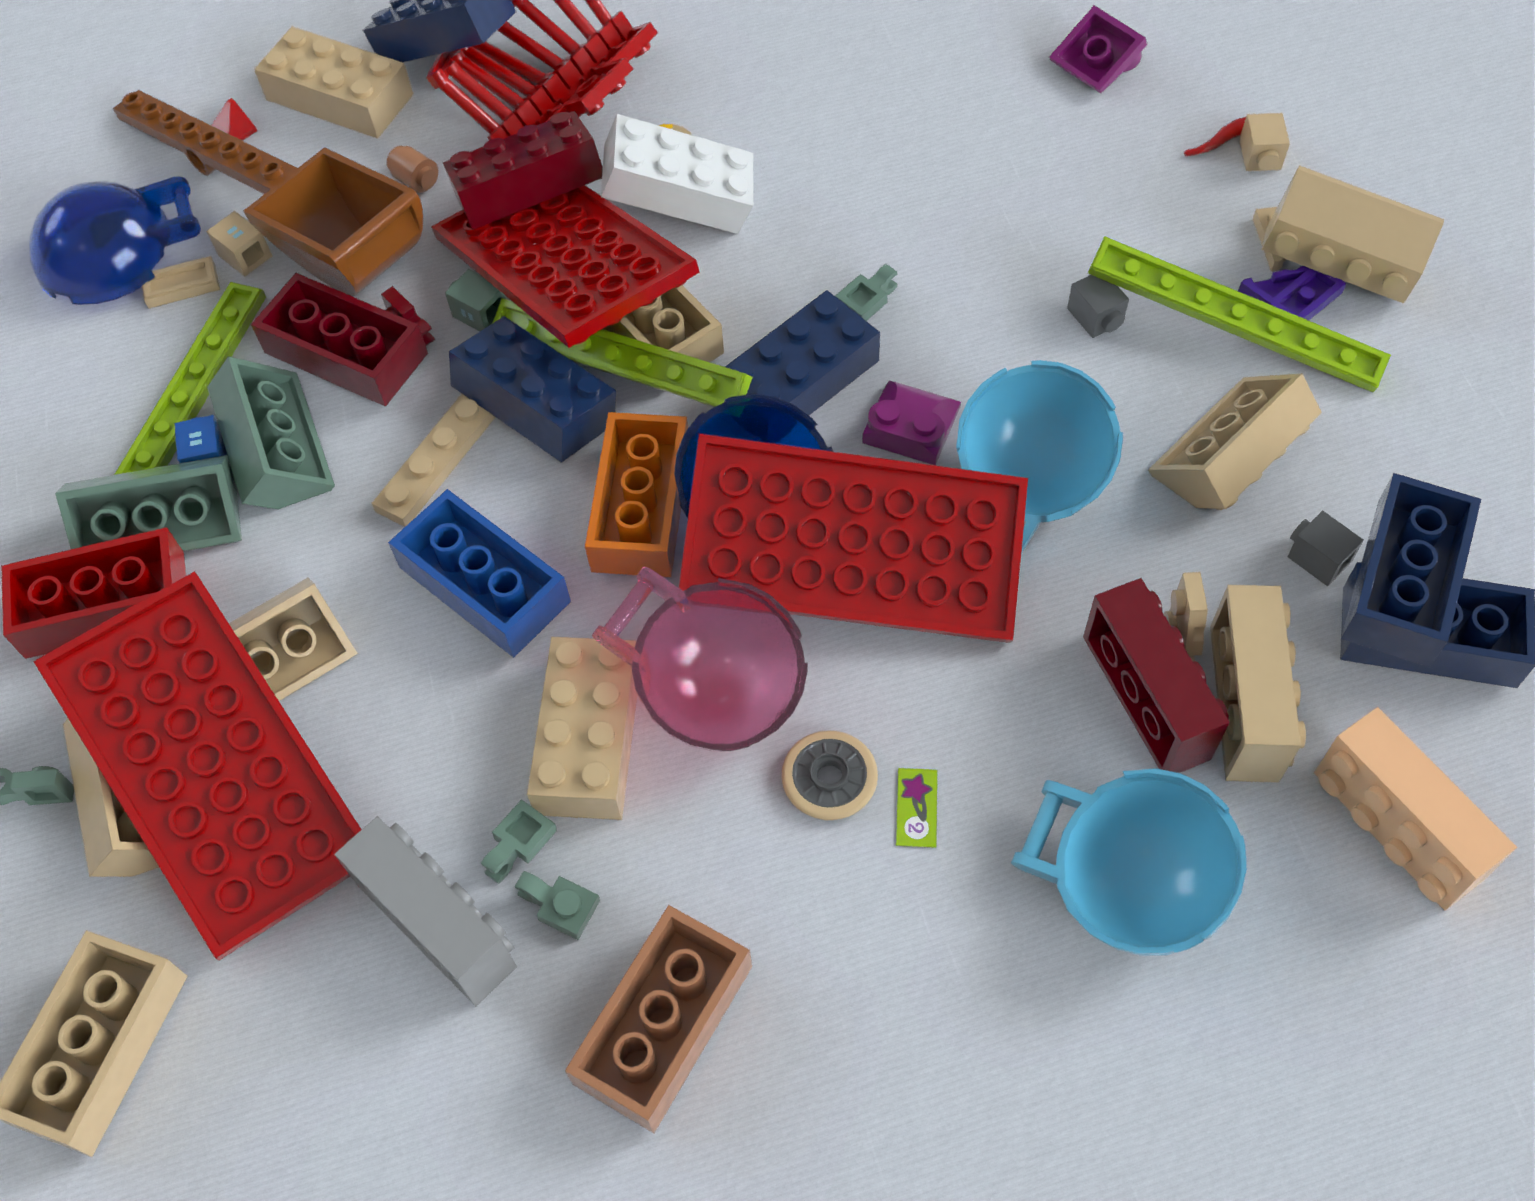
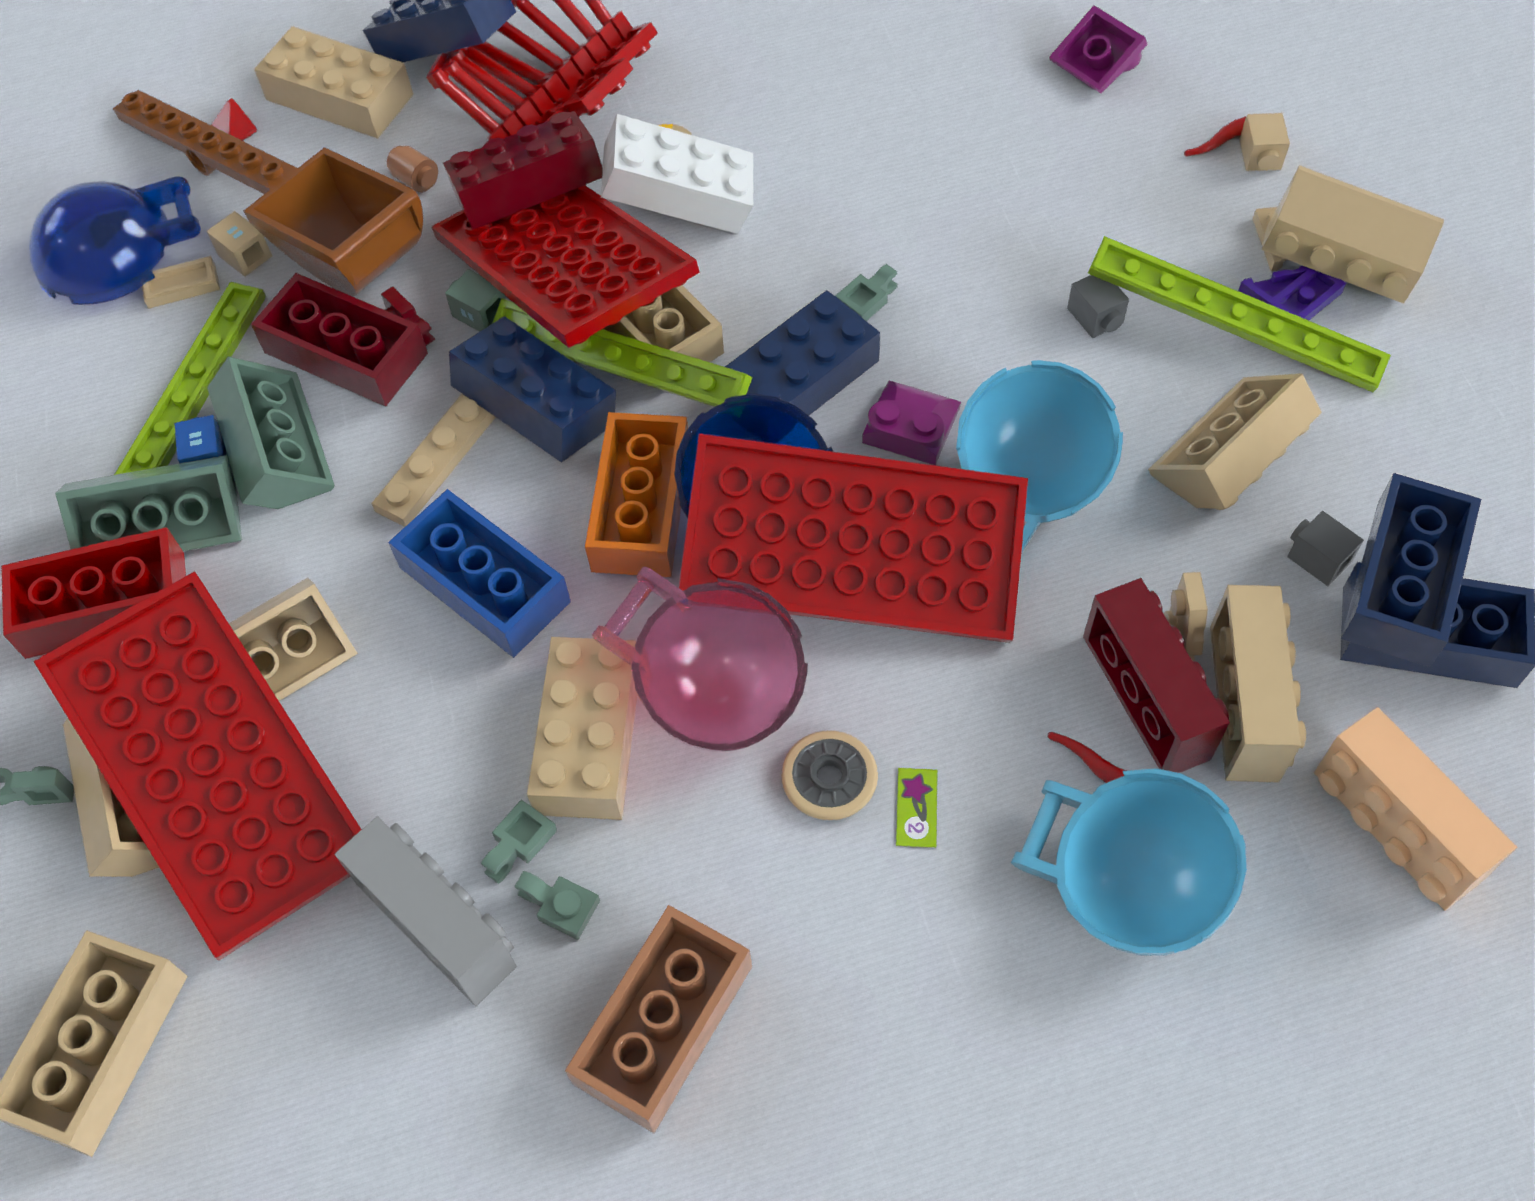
none -> red animal [1047,732,1127,783]

